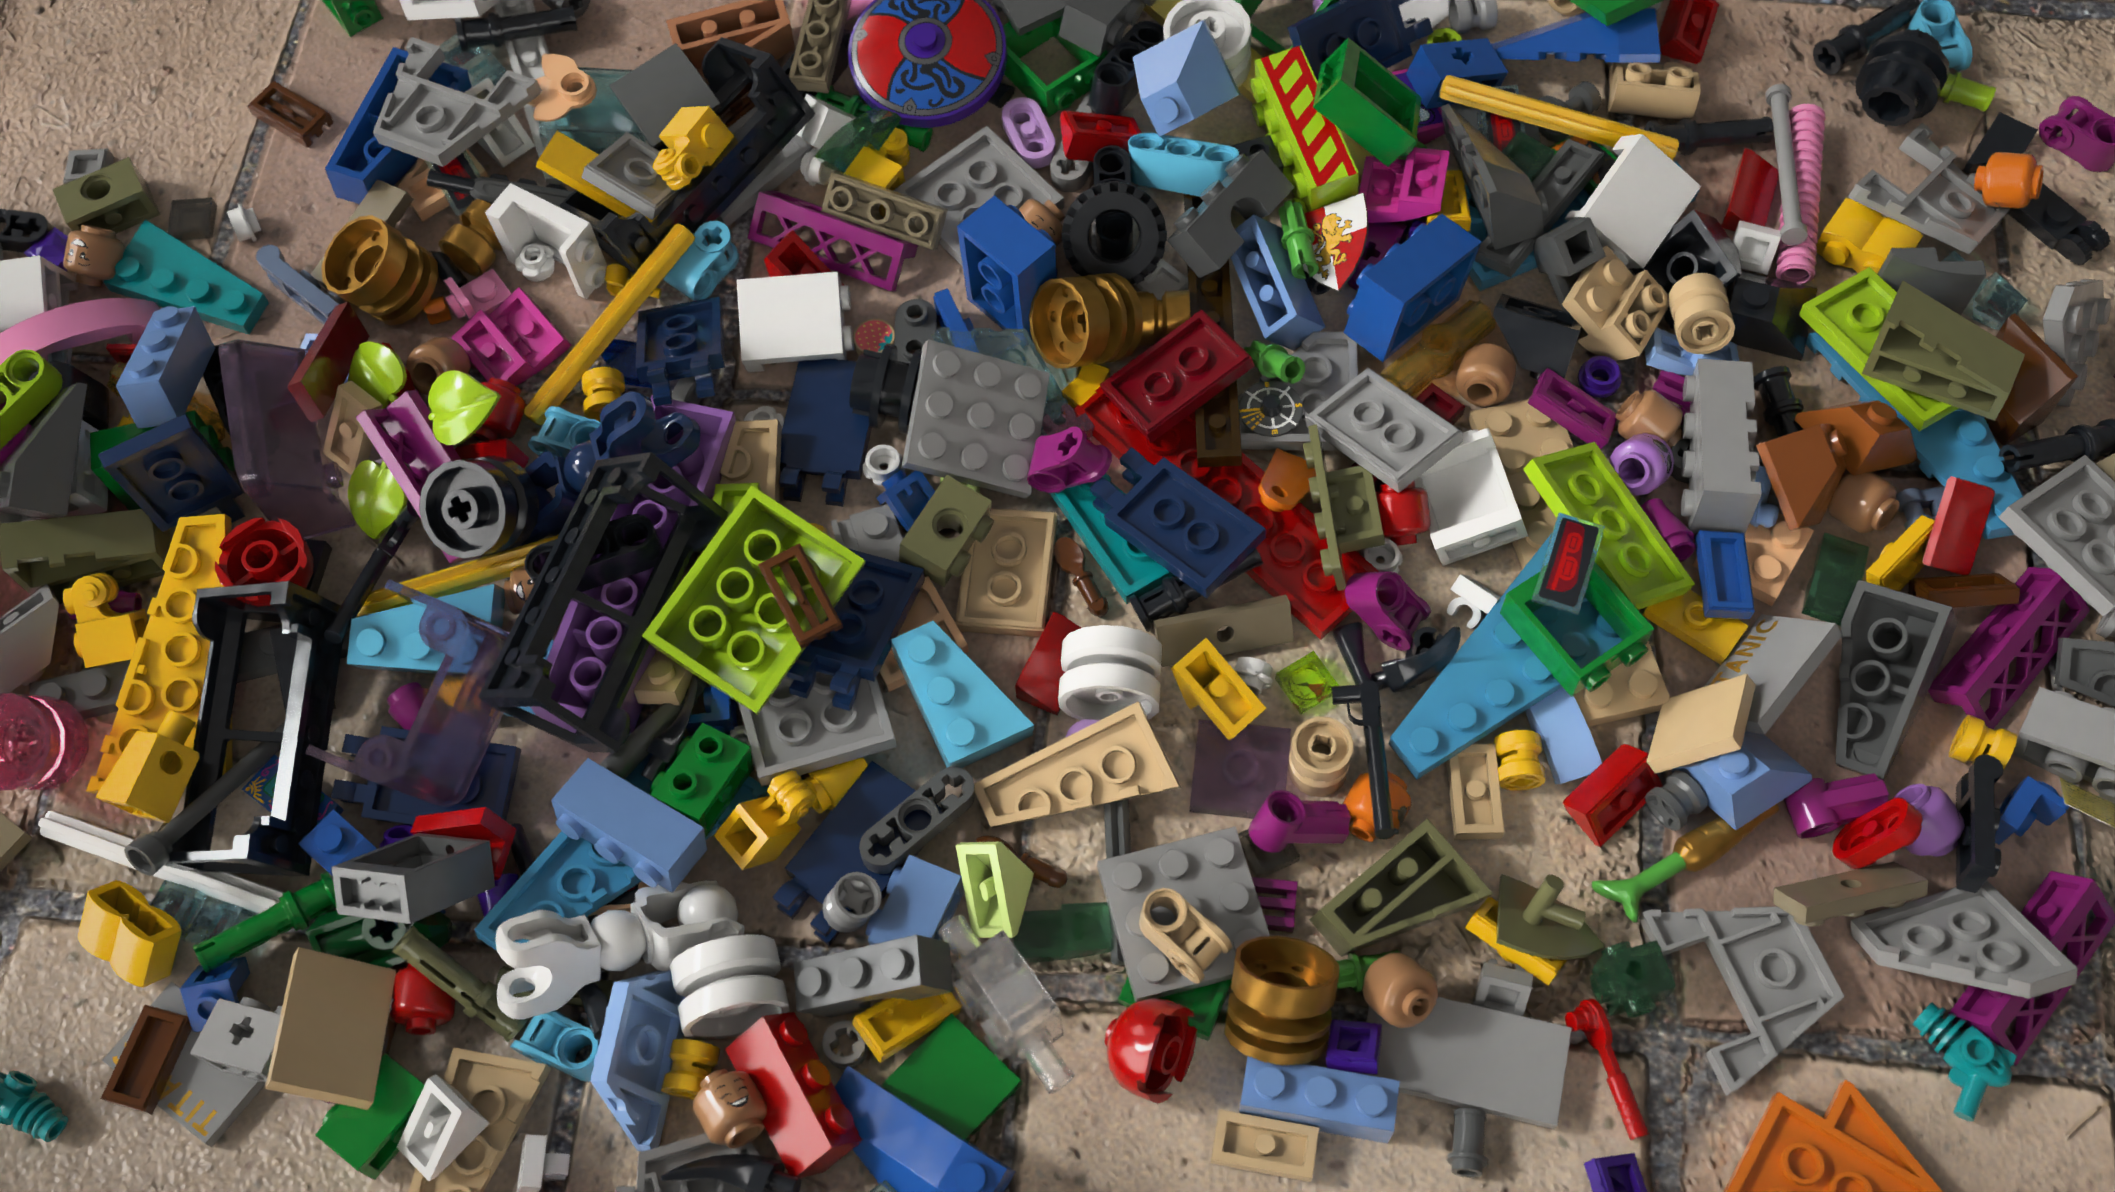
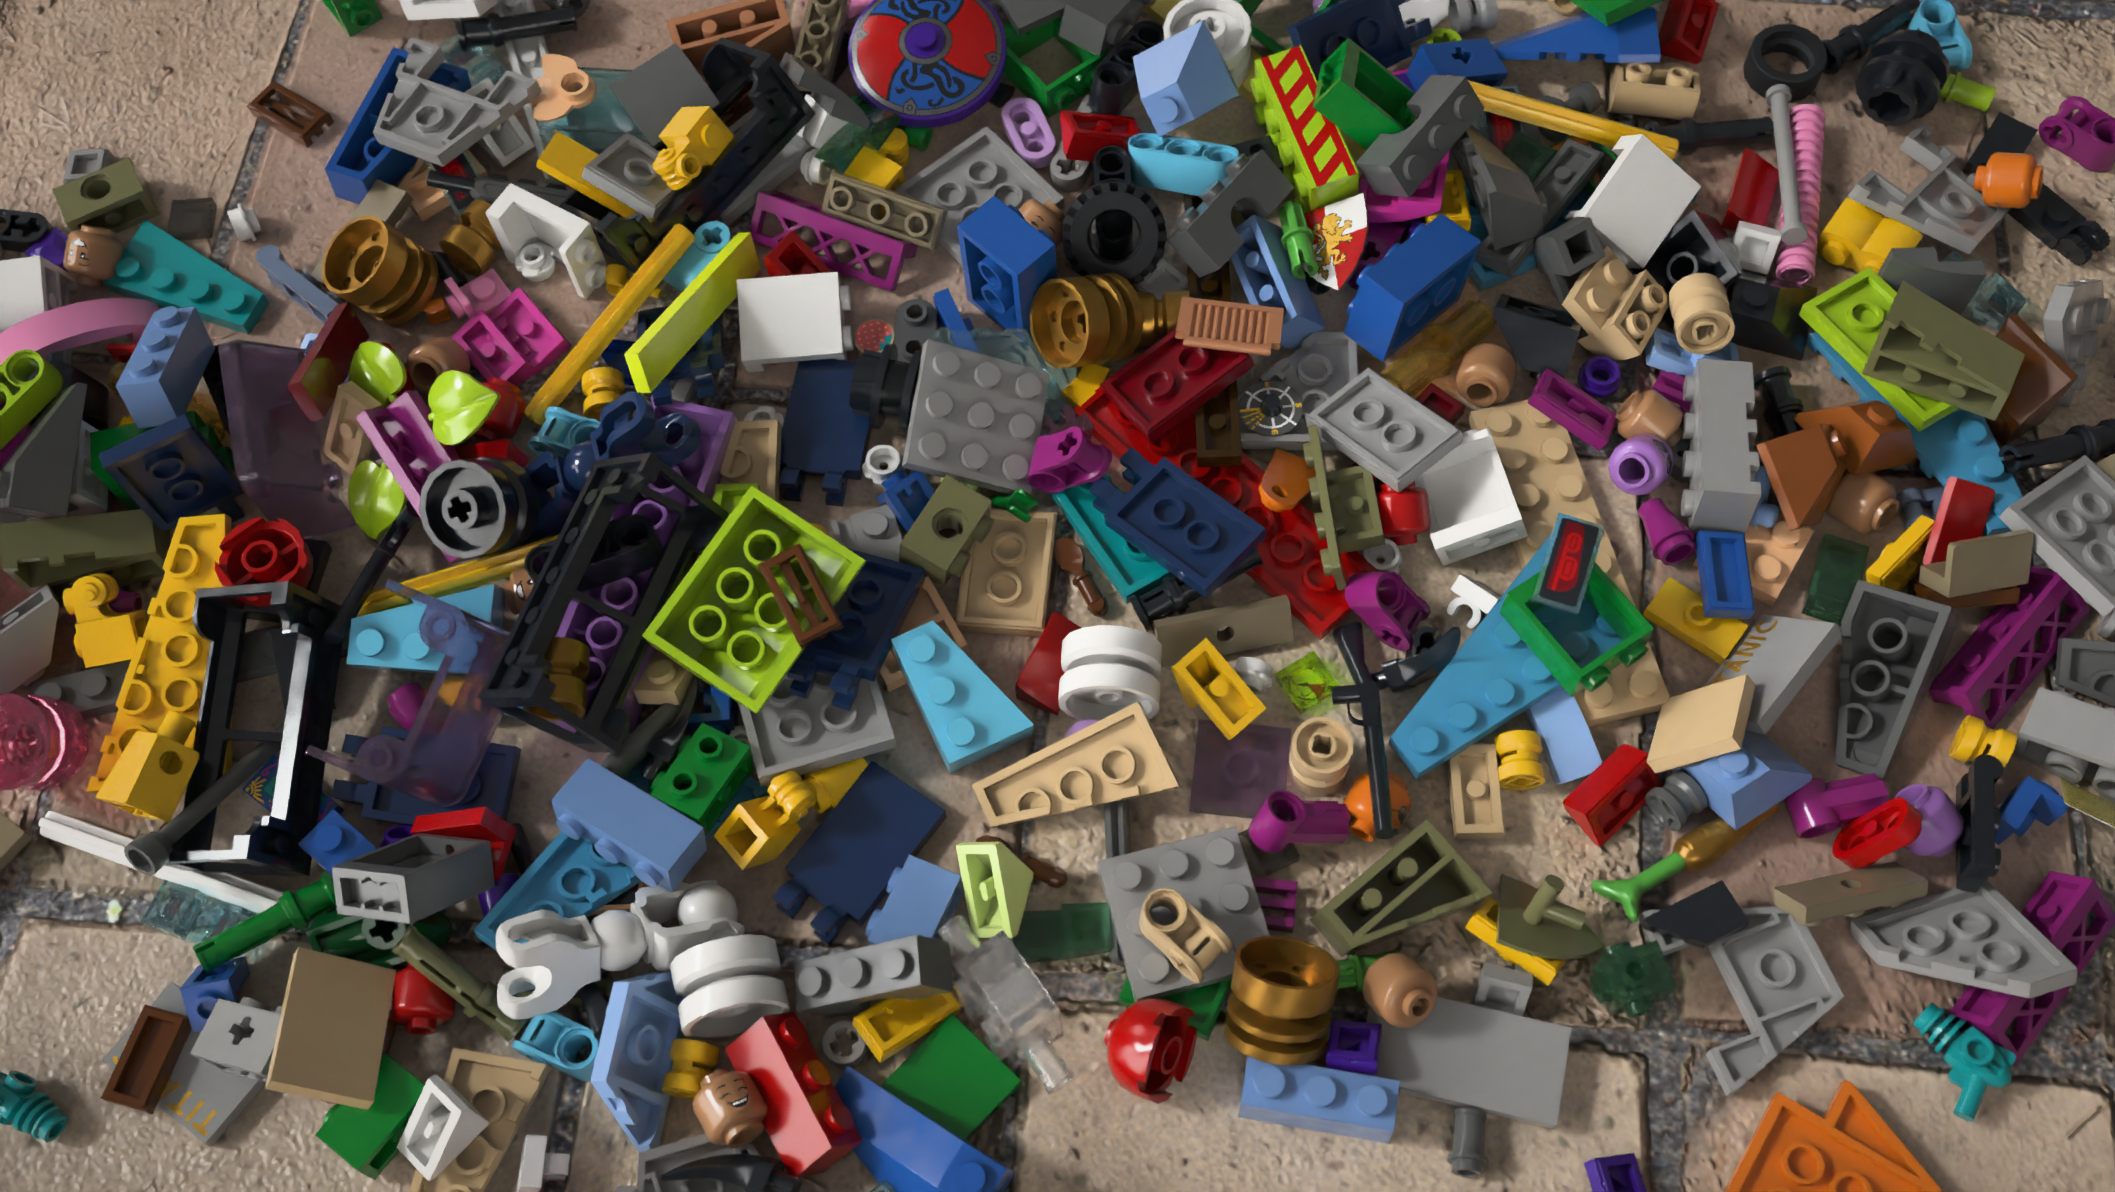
yellow brick [78,880,182,988] -> none
light grey wheel [822,872,882,933] -> none
dark grey beam [859,767,975,874] -> none
tan plate [1210,1109,1319,1182] -> none
bright green axle [1244,340,1305,384] -> none
lime plate [1523,442,1695,610] -> none
red piece [1565,998,1649,1141] -> none
none -> pearl gold wheel [523,637,590,721]
none -> neon yellow tile [624,232,761,393]
none -> dark grey slope [780,52,870,129]
none -> green hand [989,488,1040,523]
none -> nougat window [1175,297,1284,356]
none -> dark grey arch [1356,75,1484,198]
none -> black tile [1641,880,1750,948]
none -> black tyre [1743,24,1828,102]
none -> dark tan panel [1919,529,2034,598]

